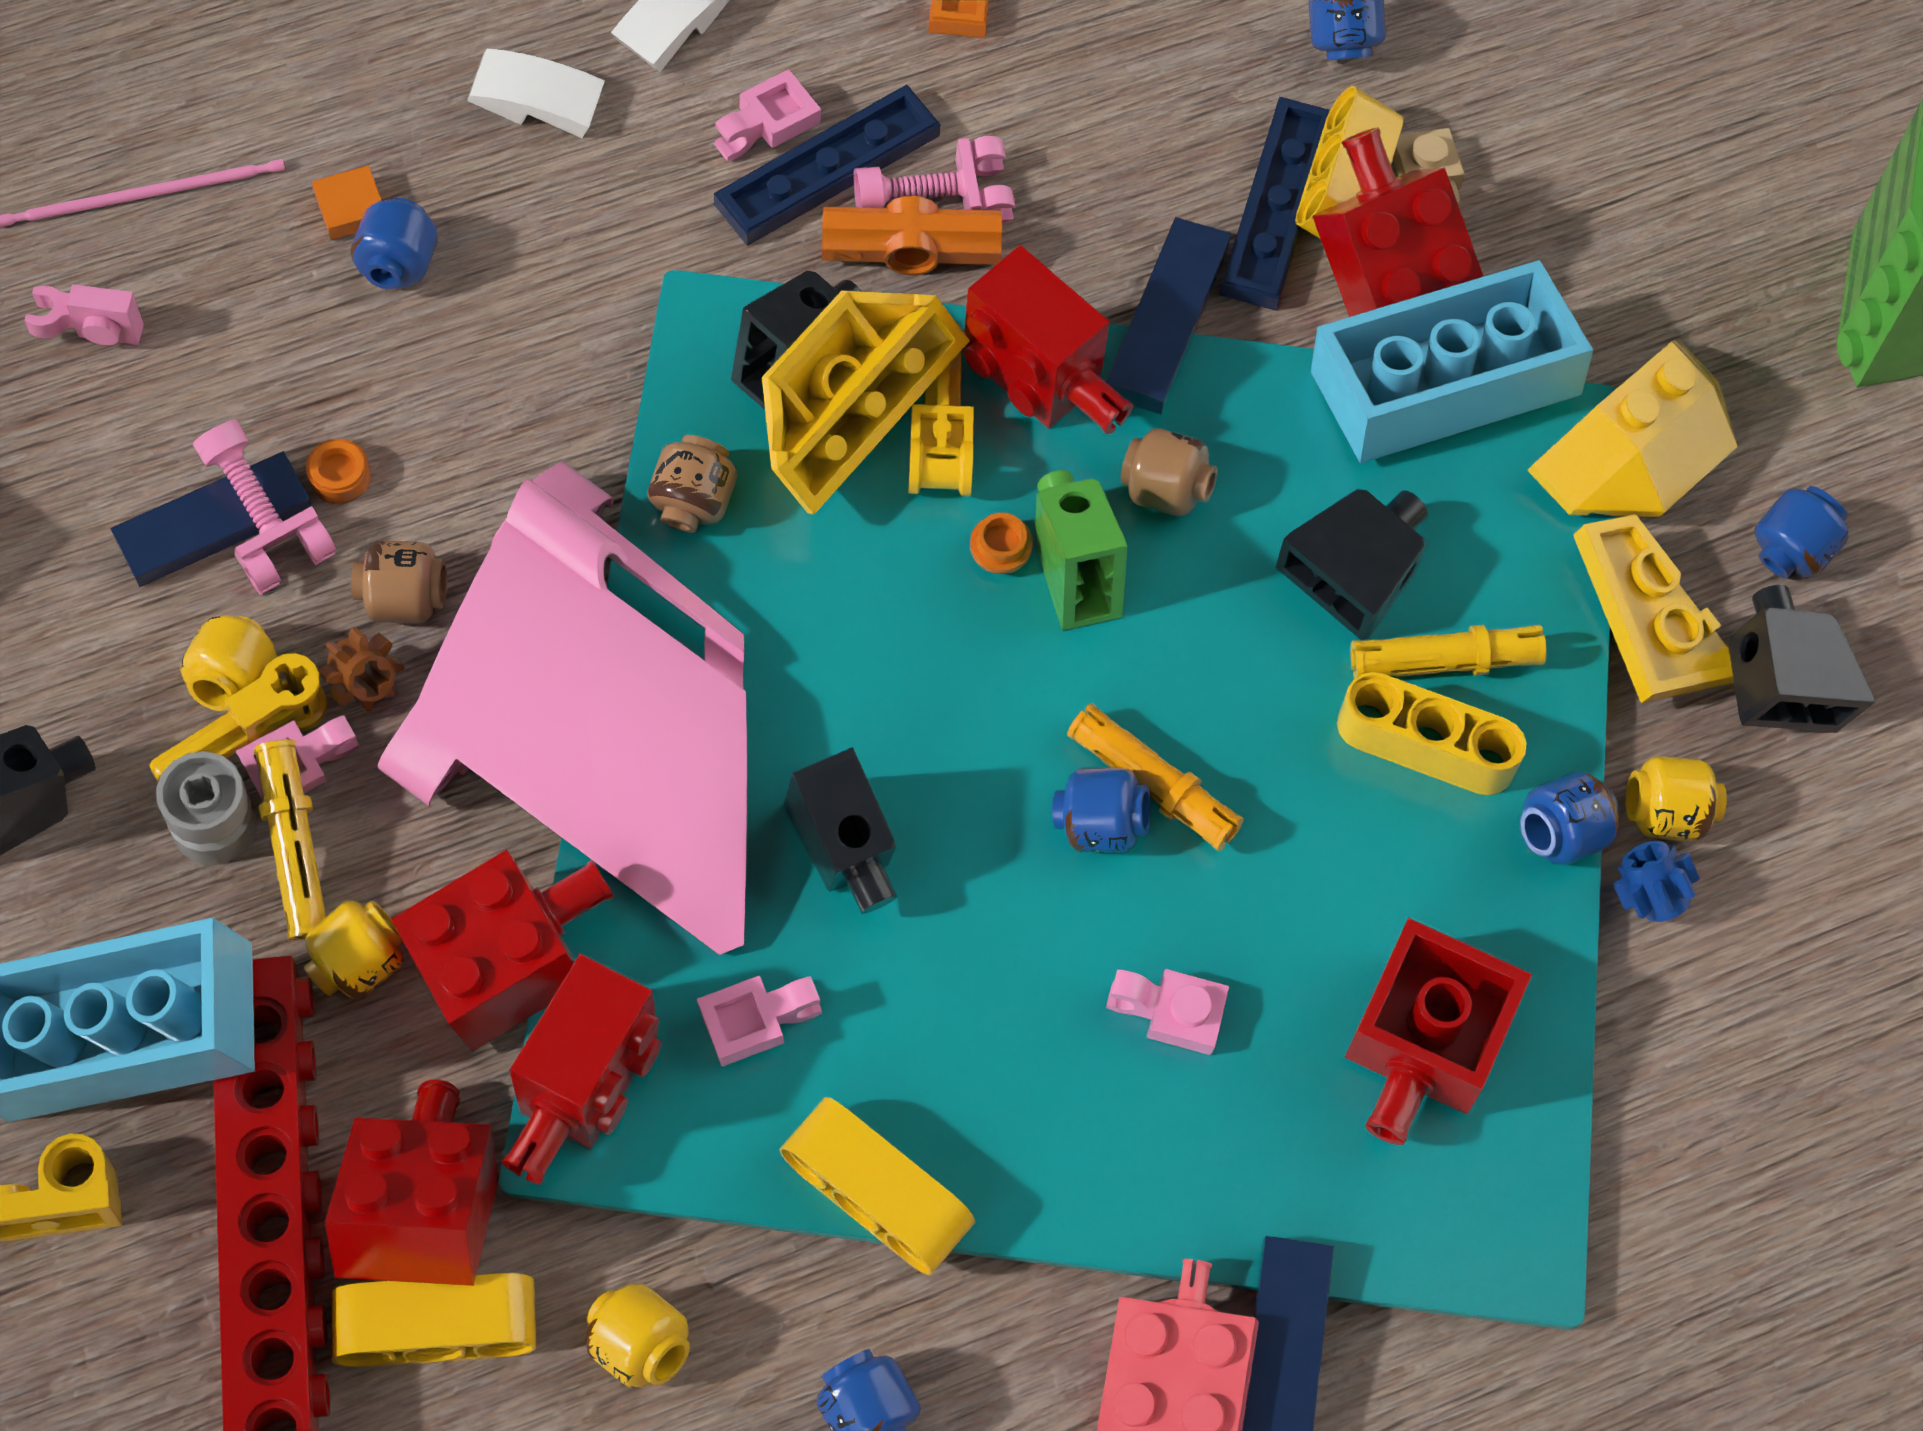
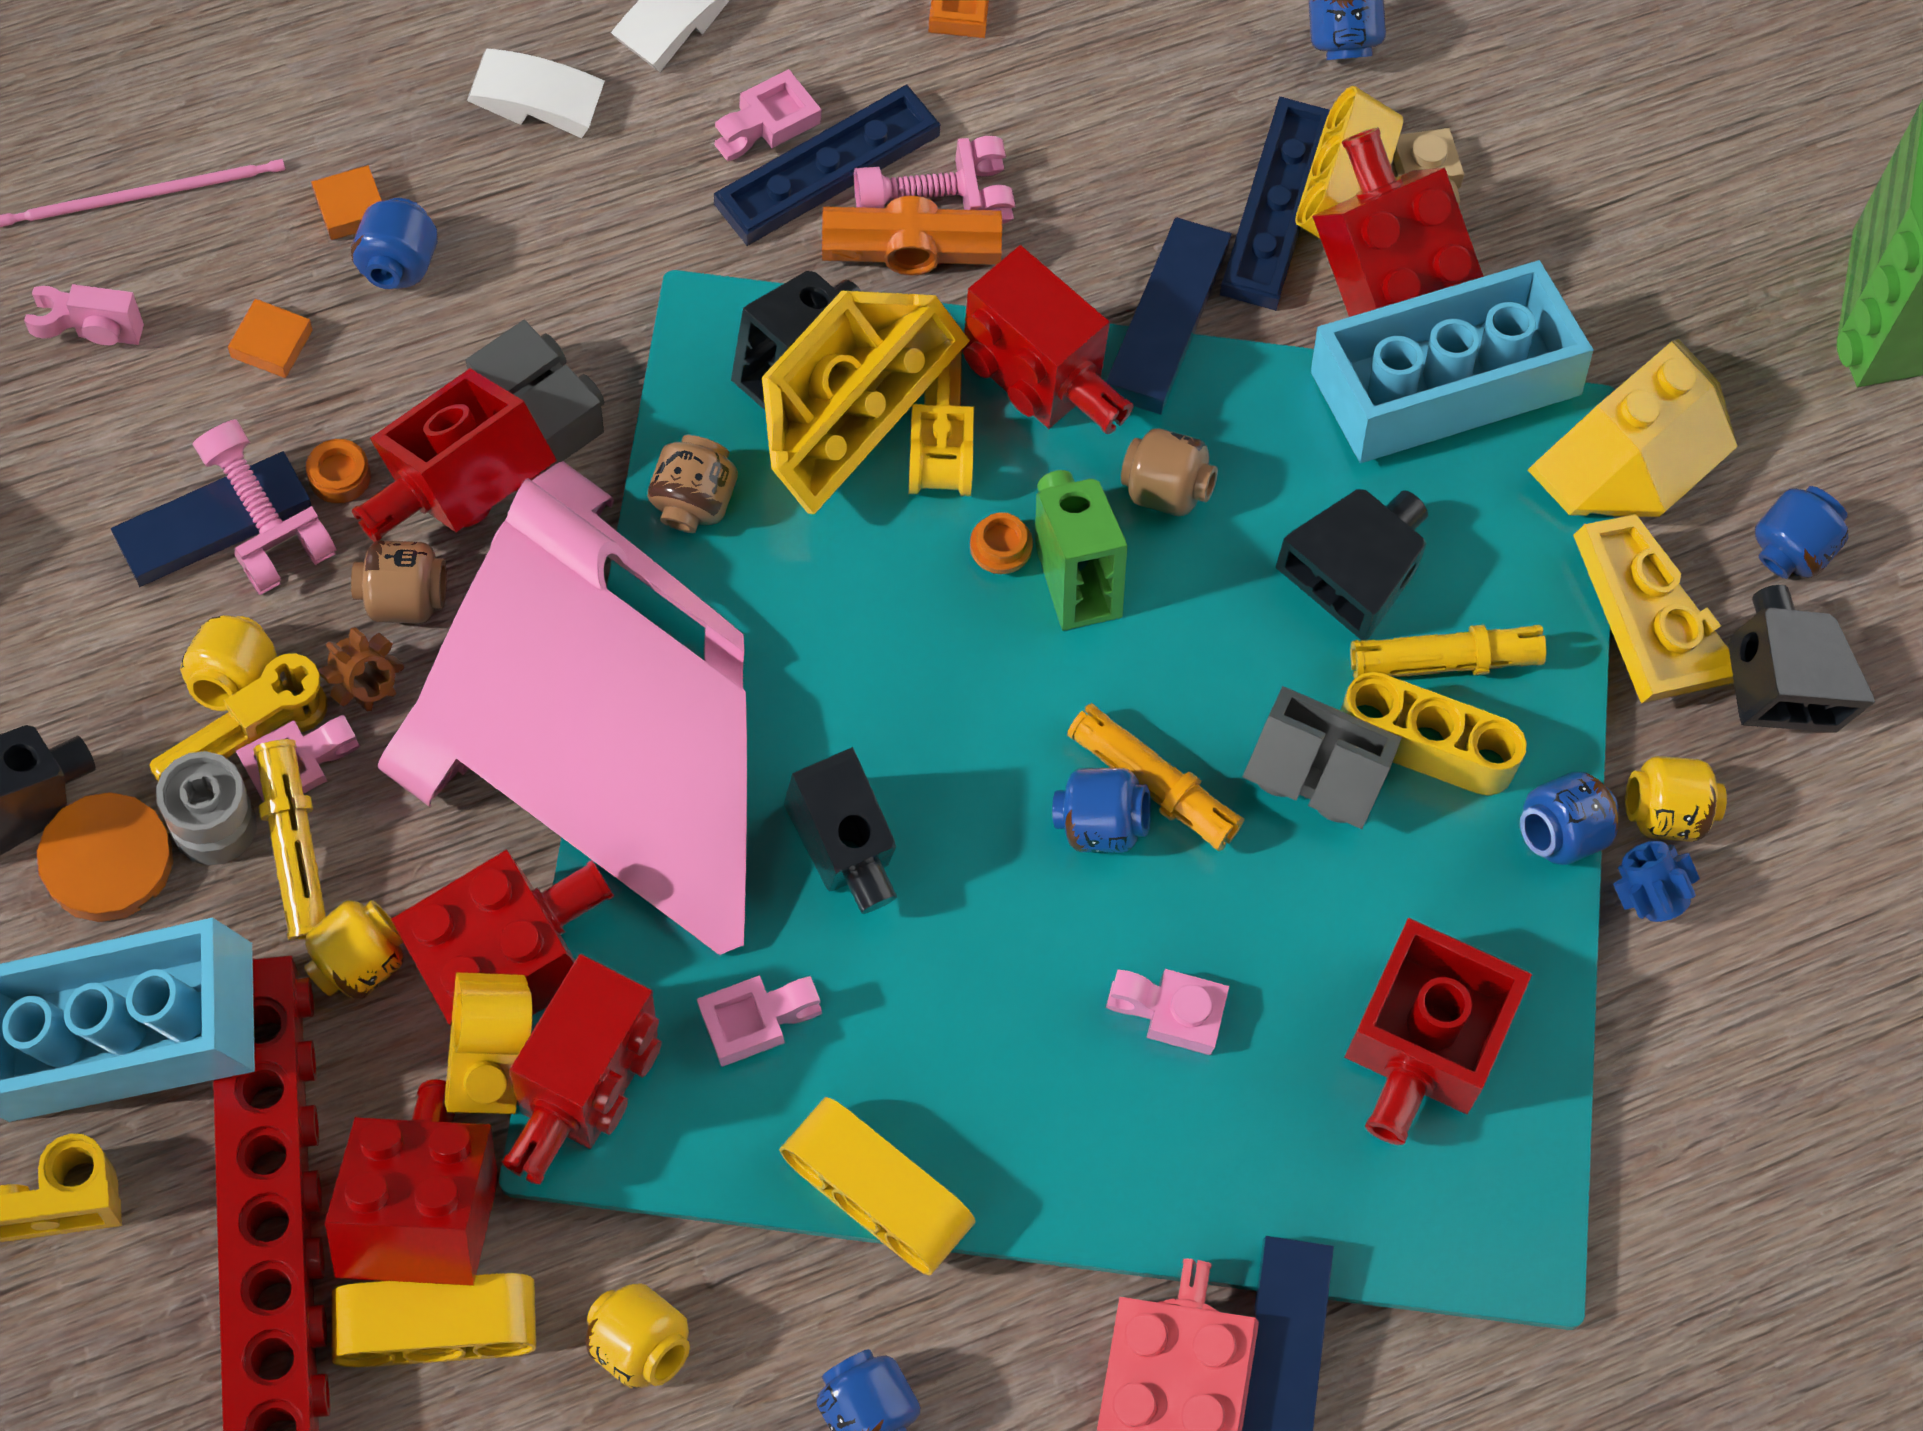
none -> orange tile [37,792,173,922]
none -> orange tile [228,299,313,378]
none -> red brick [352,368,557,542]
none -> yellow plate [444,972,532,1114]
none -> dark grey piece [465,319,605,471]
none -> dark grey piece [1243,686,1402,829]

